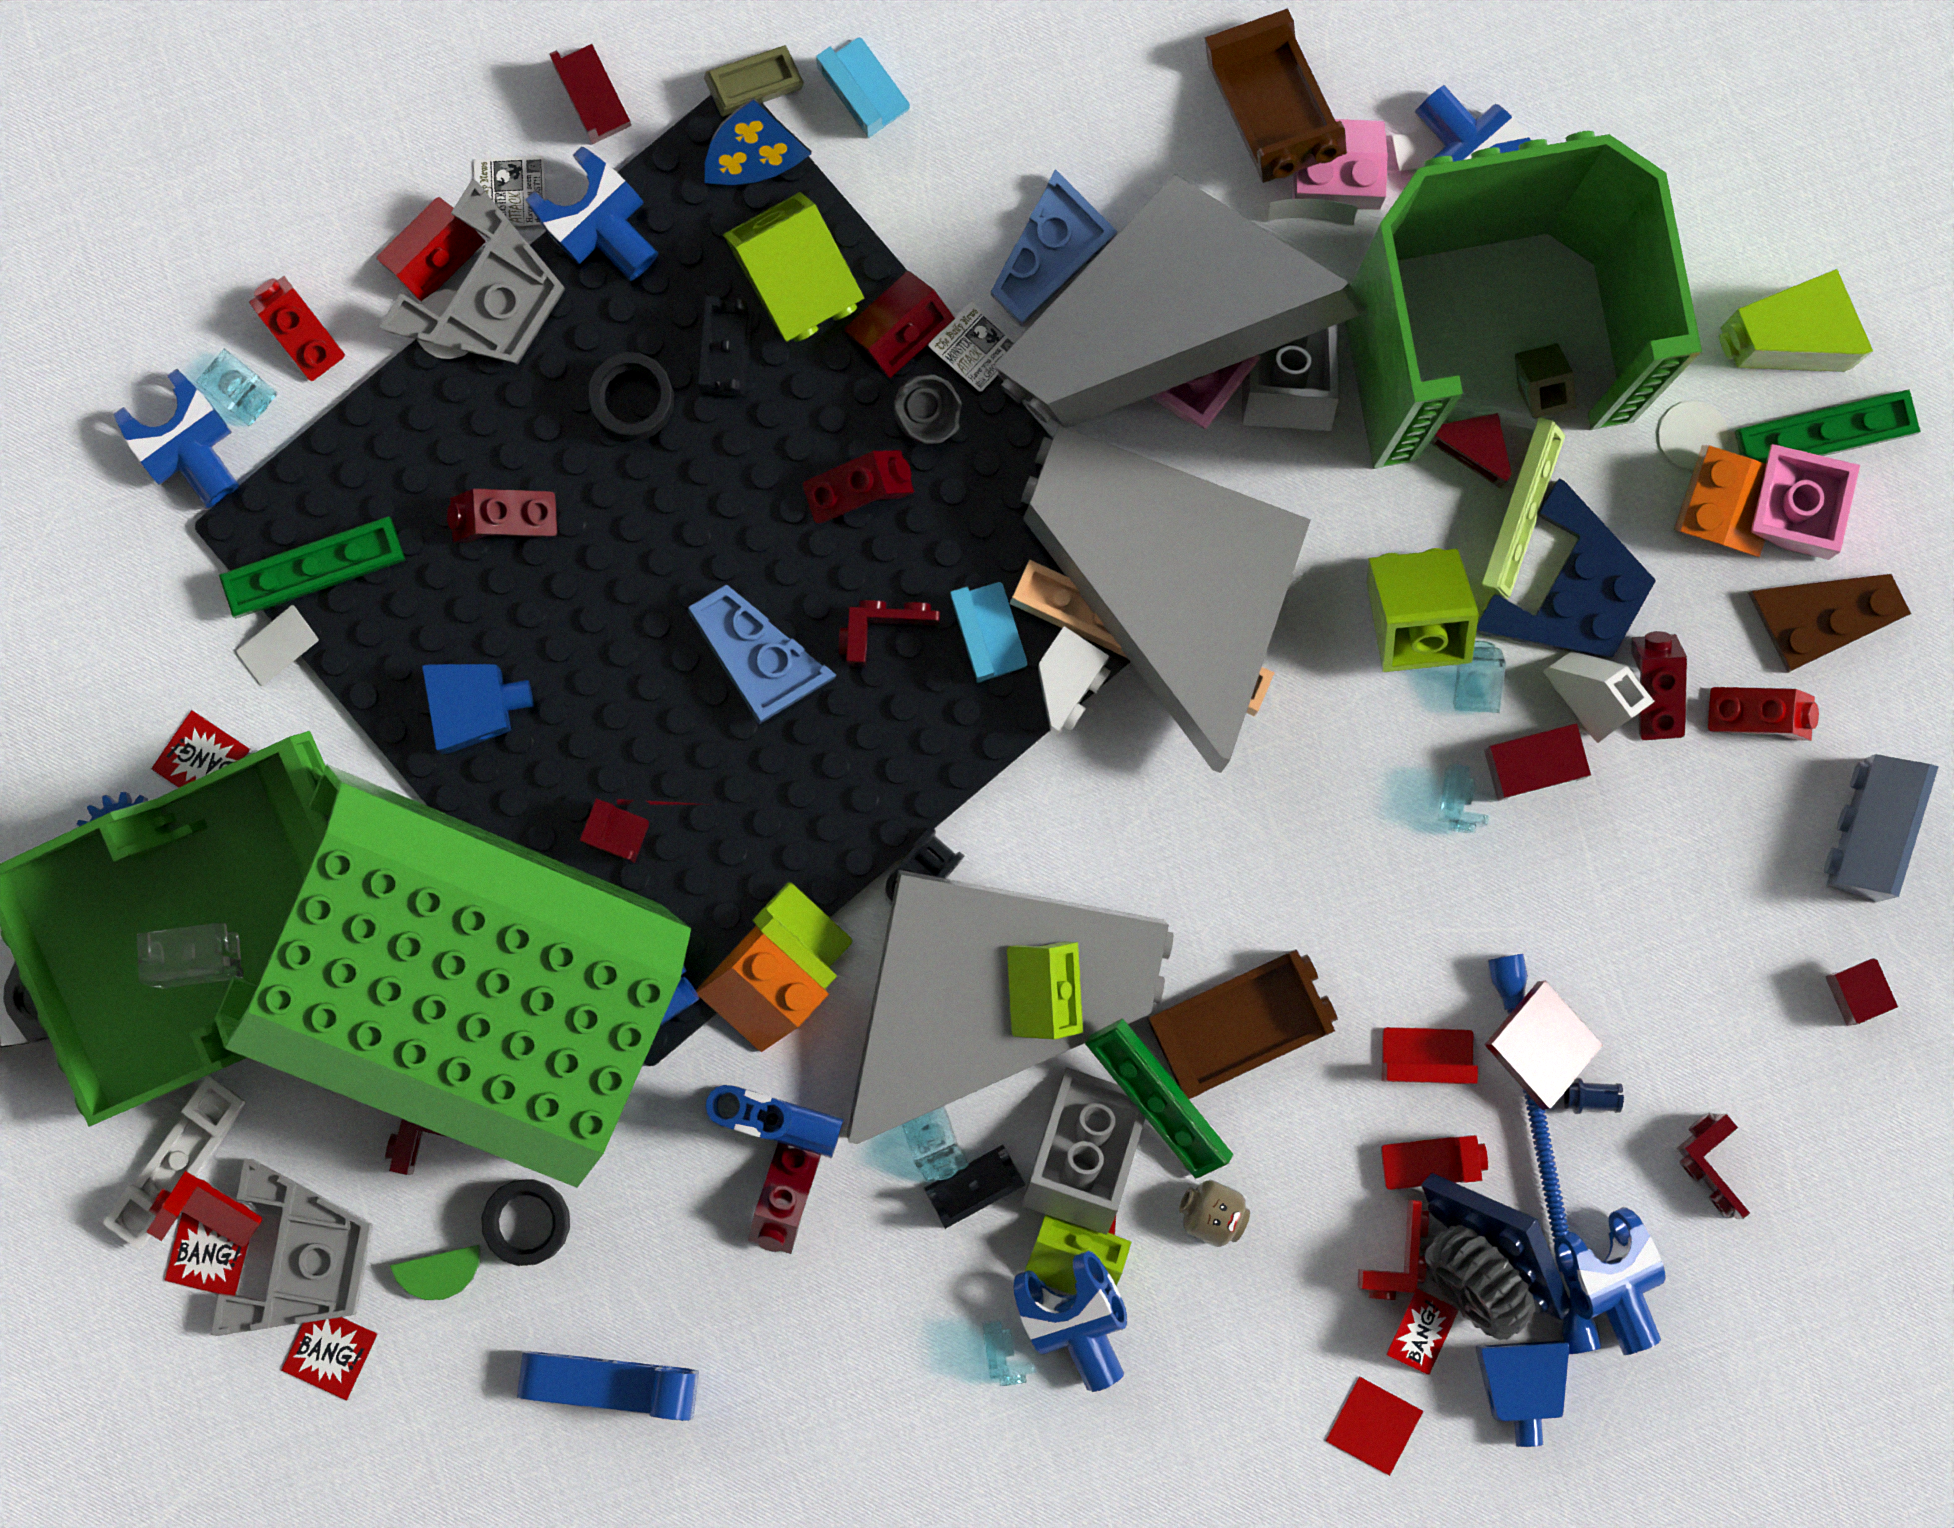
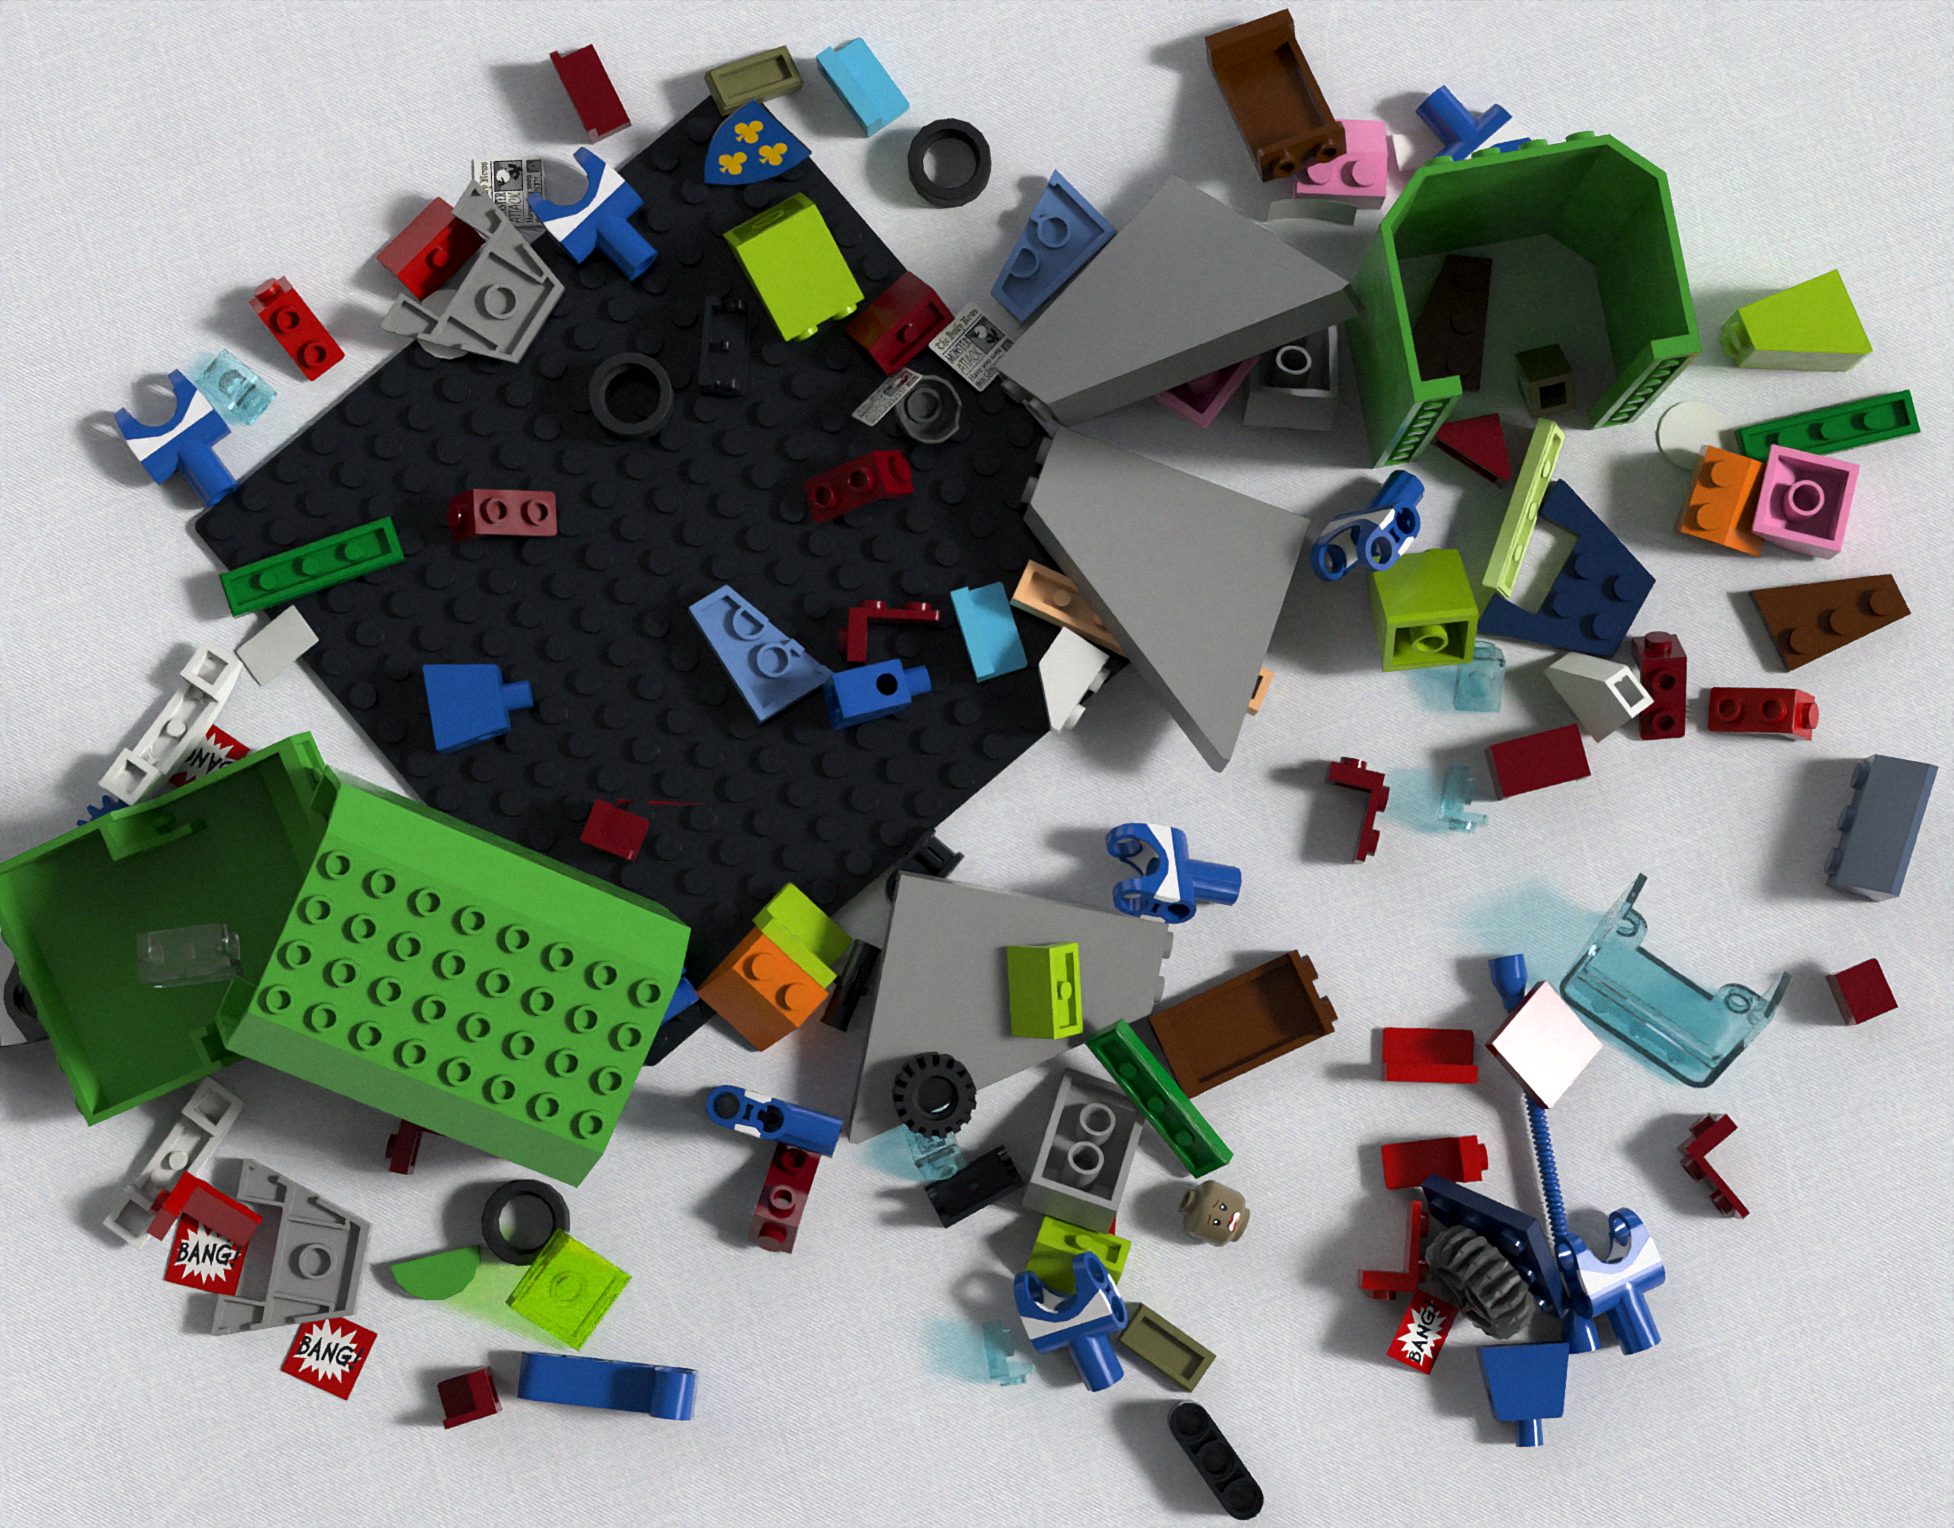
red sticker [1326,1376,1423,1476] -> none
dark blue pin [1564,1078,1624,1114] -> none
none -> white slope [98,639,243,806]
none -> dark red panel [437,1366,502,1430]
none -> clear neon green tile [505,1227,632,1352]
none -> blue torso [820,659,931,731]
none -> black pin [820,939,882,1033]
none -> sticker [851,367,922,426]
none -> black tyre [892,1052,977,1139]
none -> black tyre [907,118,992,208]
none -> blue connector [1106,823,1242,924]
none -> olive tile [1116,1302,1217,1393]
none -> black beam [1167,1399,1264,1520]
none -> blue connector [1310,470,1425,582]
none -> dark red bracket [1324,757,1390,864]
none -> reddish brown wing [1412,254,1492,393]
none -> clear light blue windscreen [1559,873,1792,1088]

